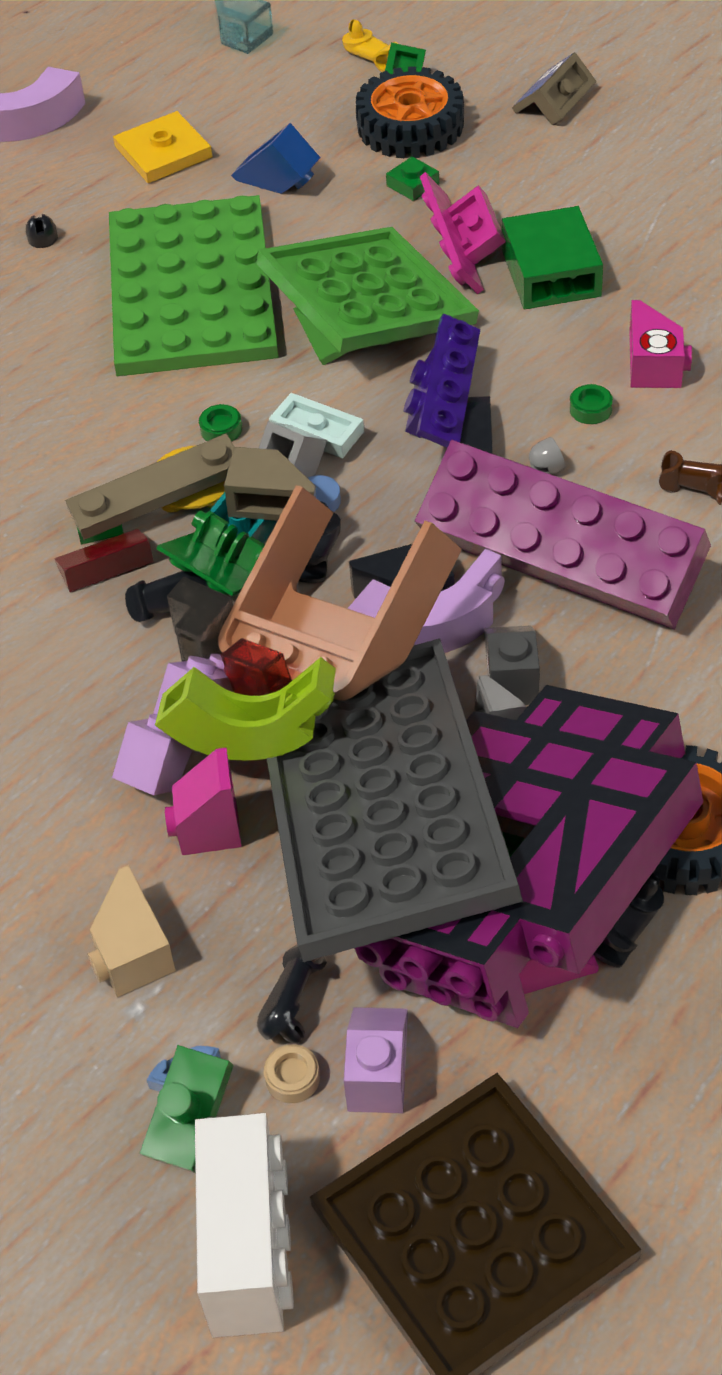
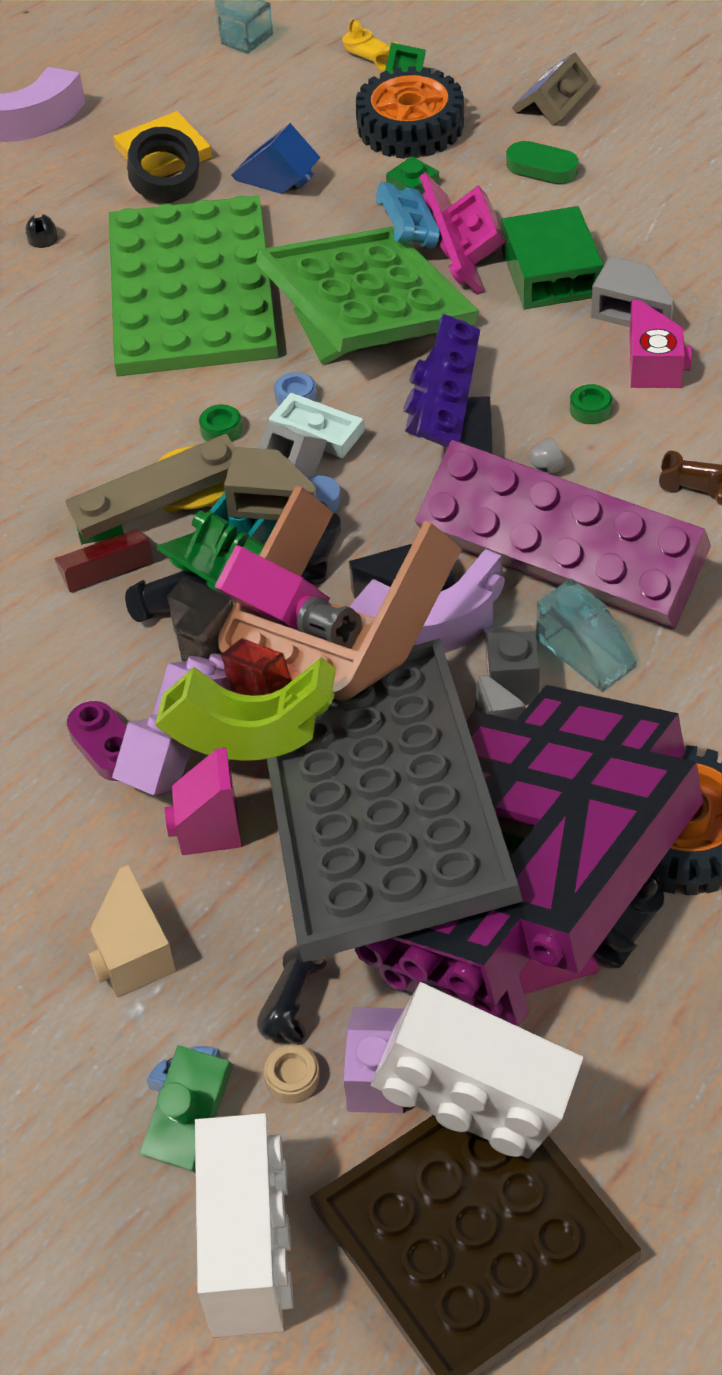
none -> magenta plate [67,701,127,781]
none -> black tyre [127,127,199,203]
none -> dark pink slope [215,545,330,630]
none -> medium blue tile [274,372,317,406]
none -> dark grey bush [297,596,361,648]
none -> white brick [370,982,583,1159]
none -> dark azure plate [376,182,439,249]
none -> green tile [506,141,579,184]
none -> clear light blue slope [536,578,637,693]
none -> light grey slope [591,256,674,327]

